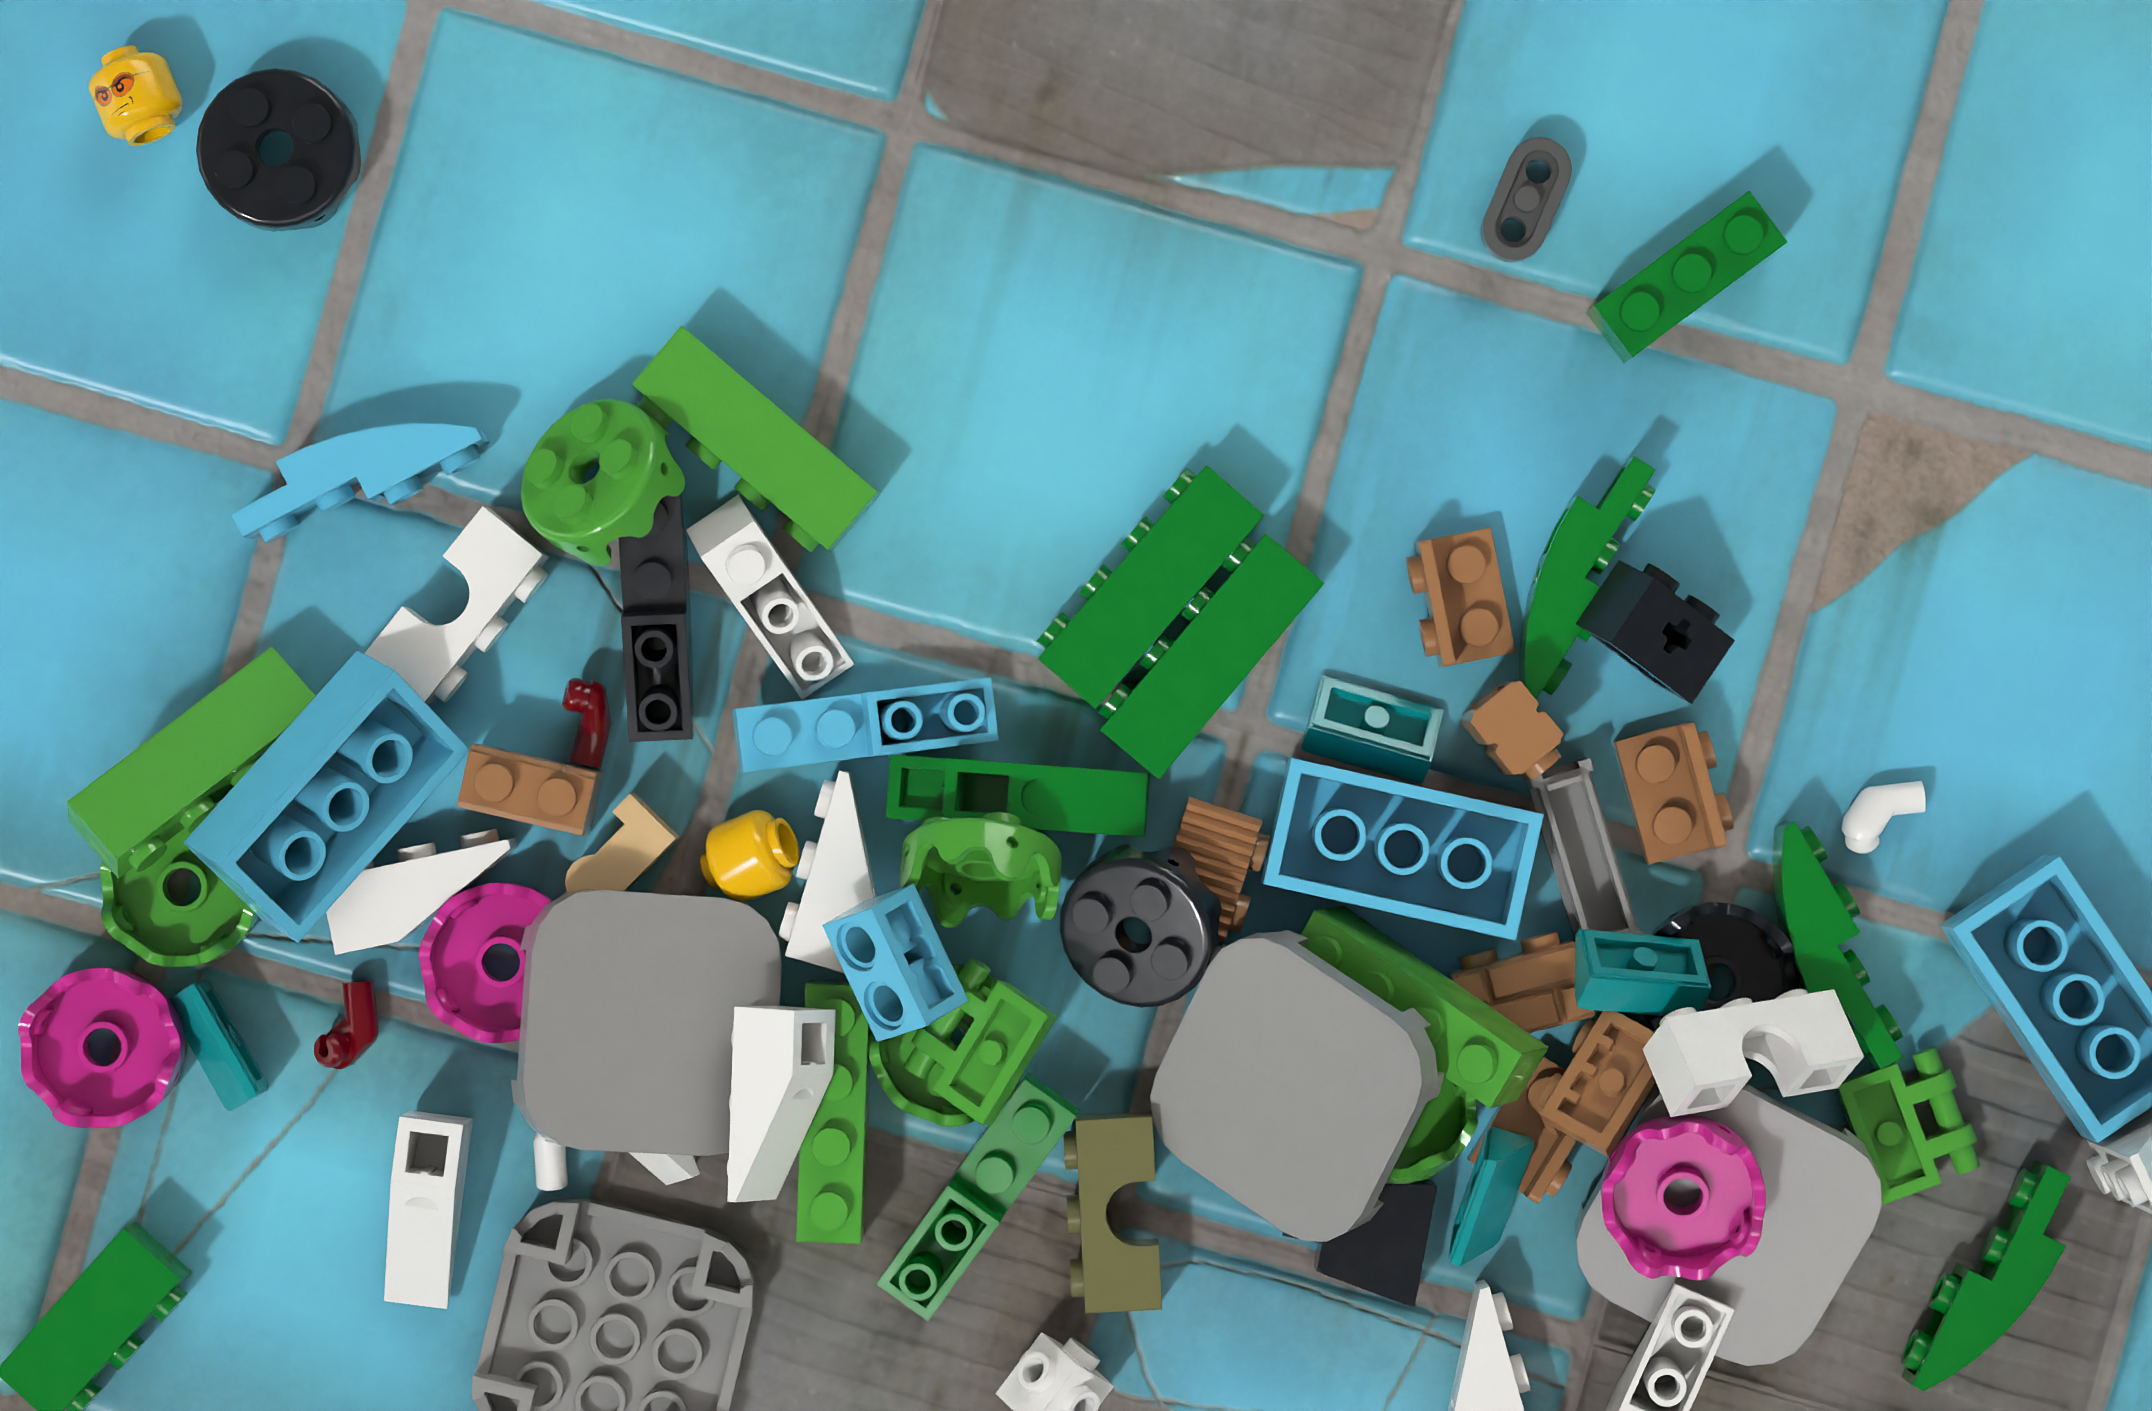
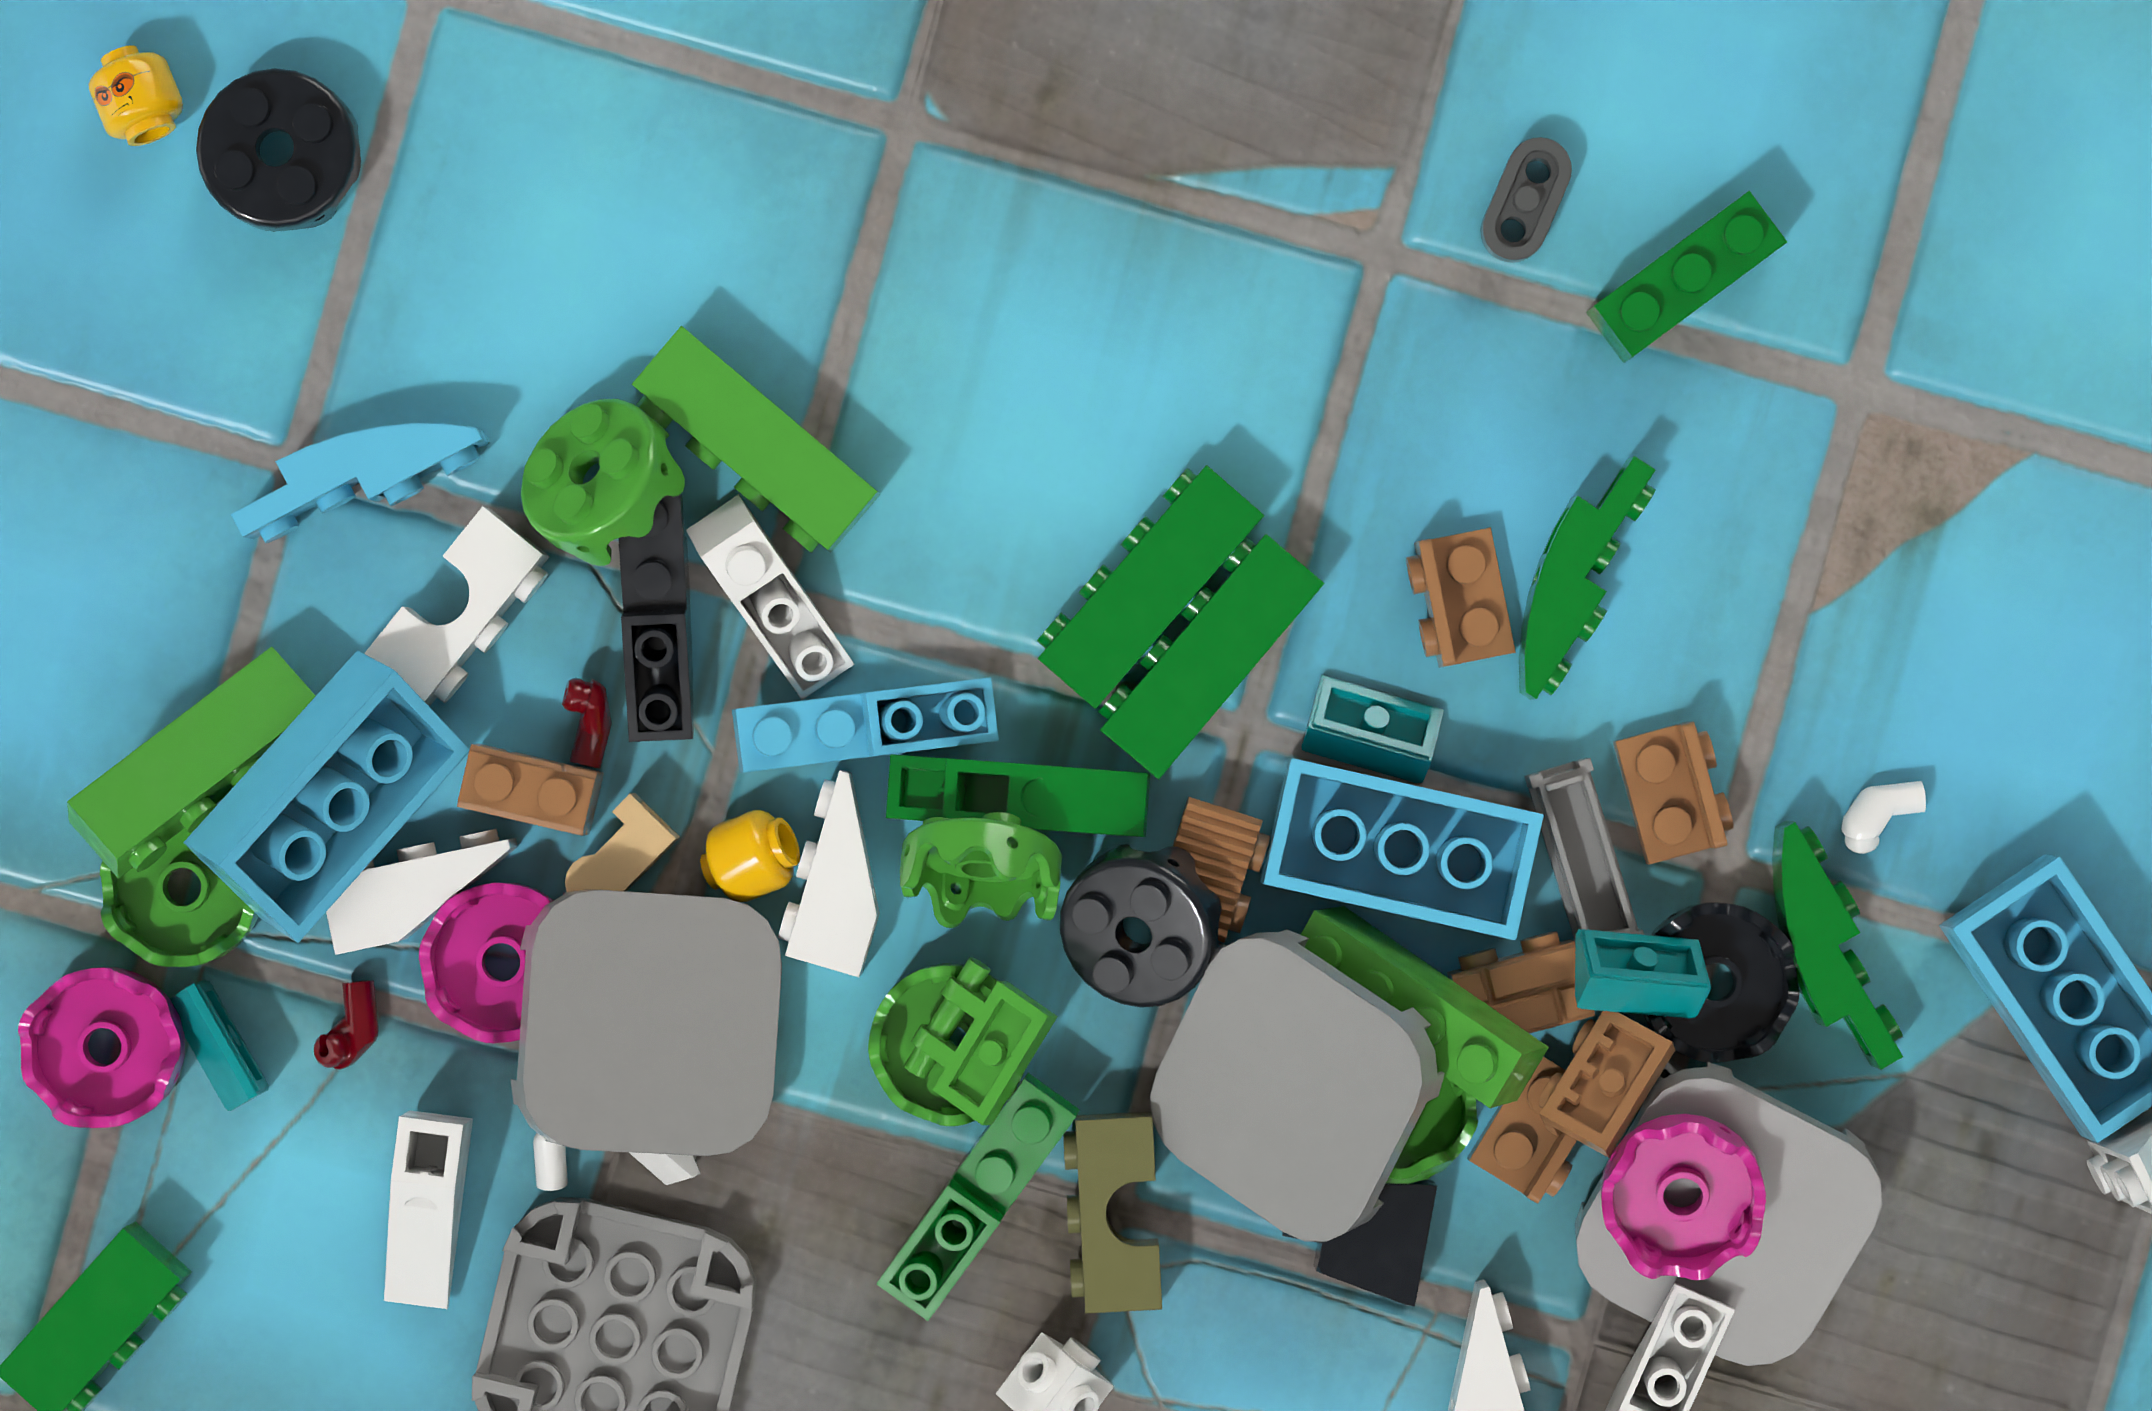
white slope [727,1006,836,1202] -> none
bright green brick [796,980,871,1244] -> none
medium azure brick [822,883,969,1042] -> none
teal slope [1449,1126,1534,1266] -> none
medium nougat brick [1460,681,1564,780] -> none
black brick [1576,560,1735,704] -> none
white arch [1642,989,1864,1117] -> none
bright green plate [1835,1046,1980,1205] -> none
green slope [1900,1160,2071,1391] -> none

